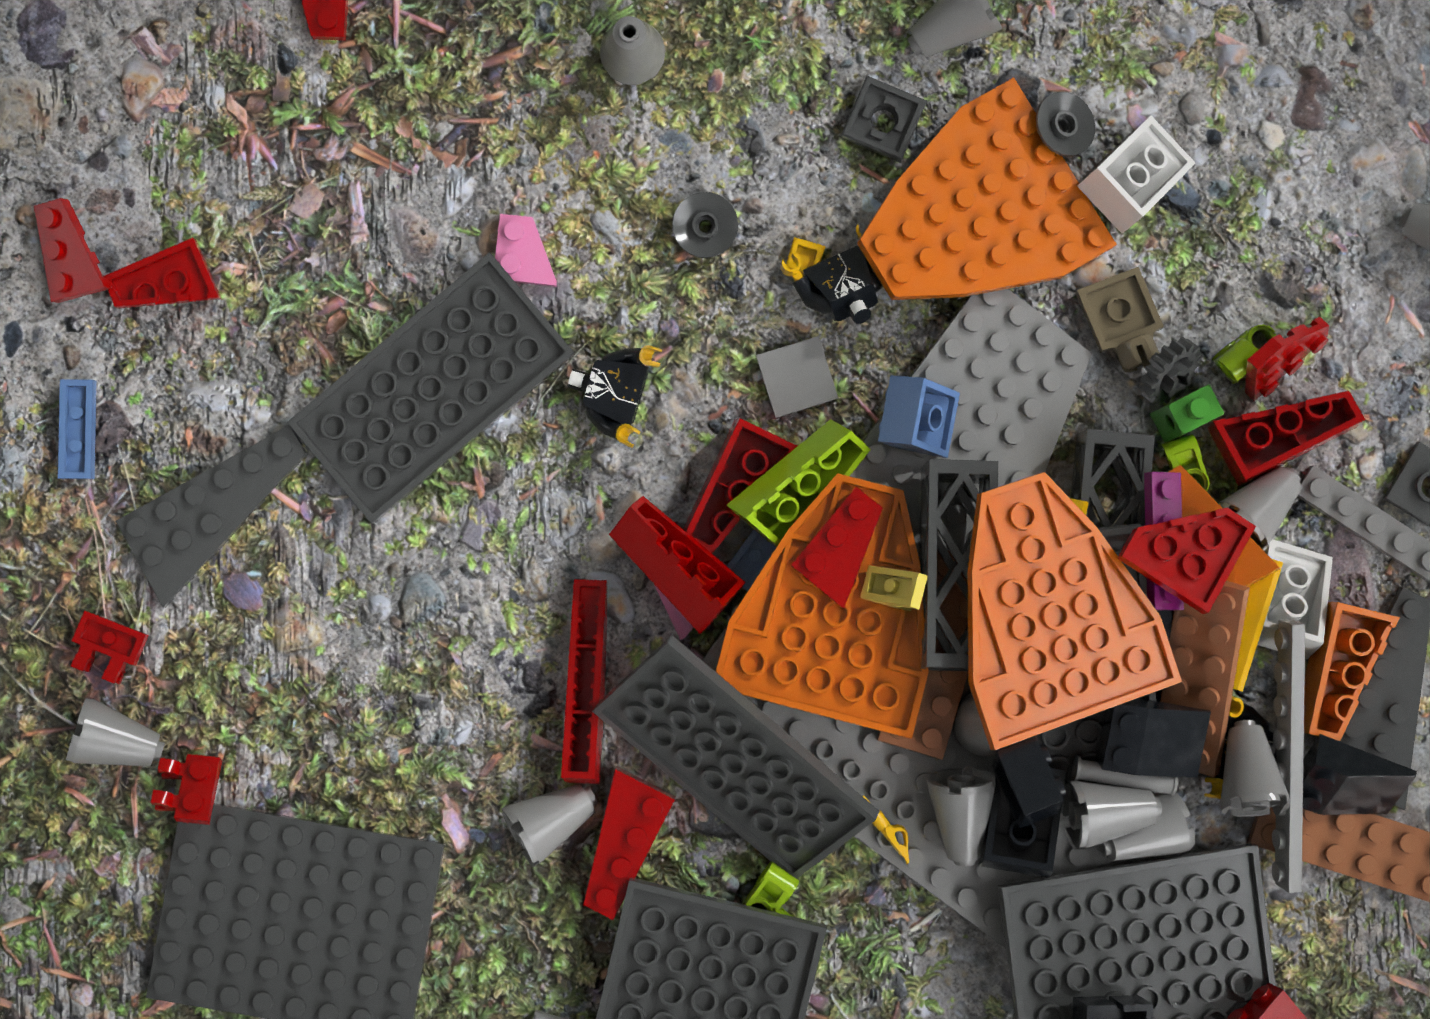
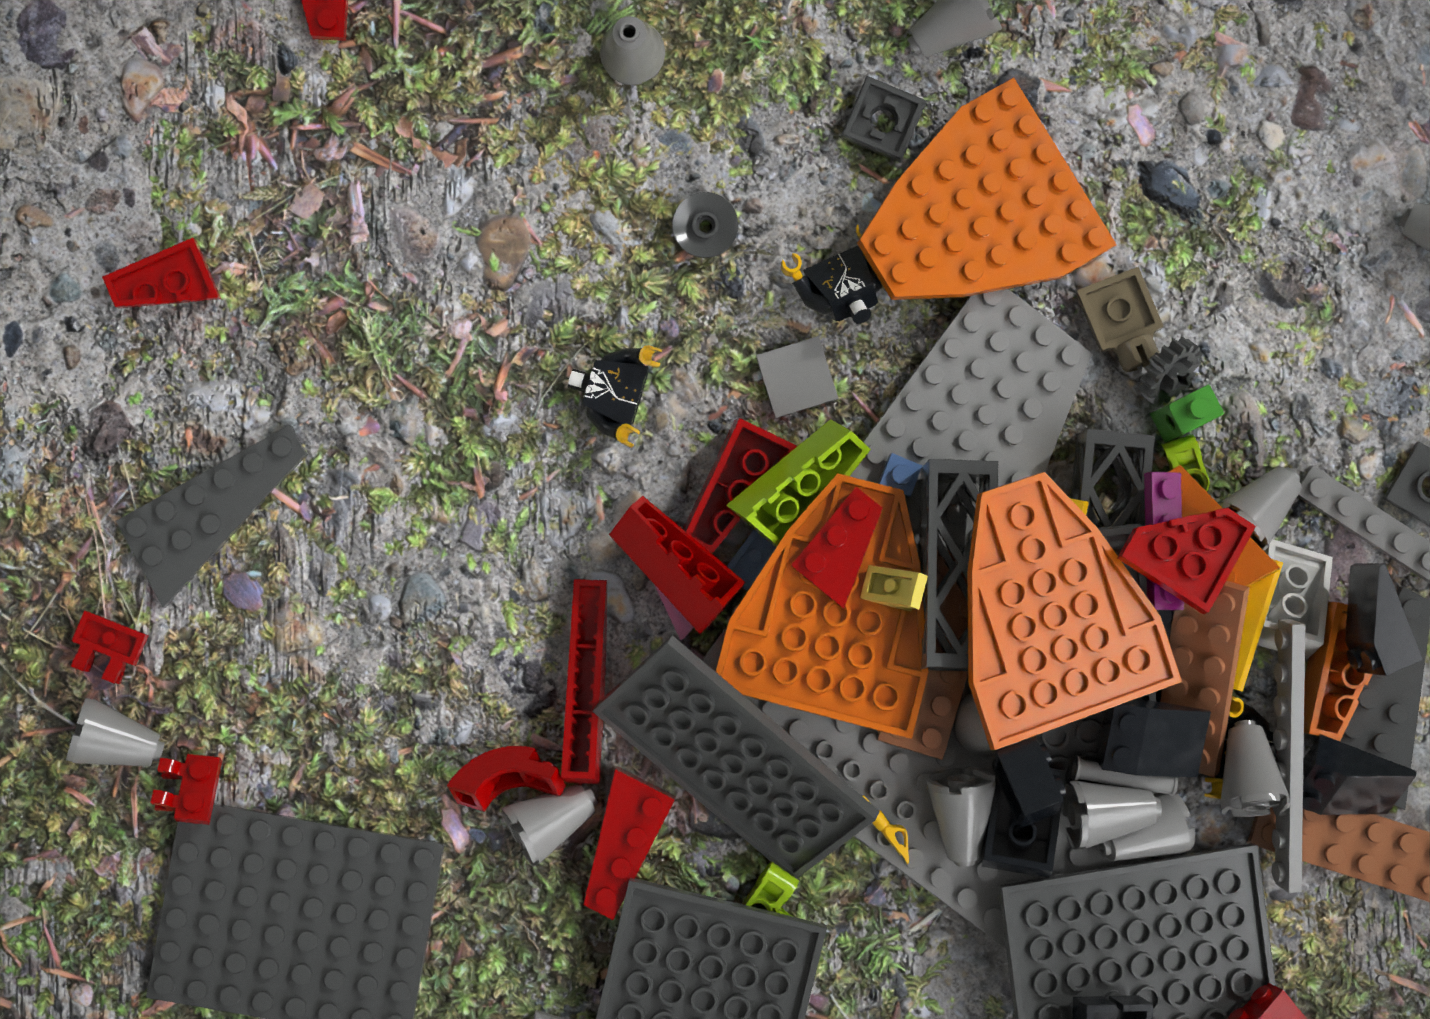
red wing [34,198,112,303] -> none
medium blue plate [58,379,97,479] -> none
dark grey plate [287,252,575,524] -> none
bright pink wing [495,214,557,287] -> none
yellow tile [786,237,825,276] -> none
medium blue slope [878,375,960,458] -> none
dark grey dish [1036,92,1095,156] -> none
white slope [1077,116,1195,234] -> none
red wedge [1207,391,1365,486] -> none
lime piece [1212,324,1276,384] -> none
red plate [1245,317,1330,401] -> none
none -> red arch [447,746,566,812]
none -> medium blue plate [878,453,922,498]
none -> black slope [1345,563,1423,676]

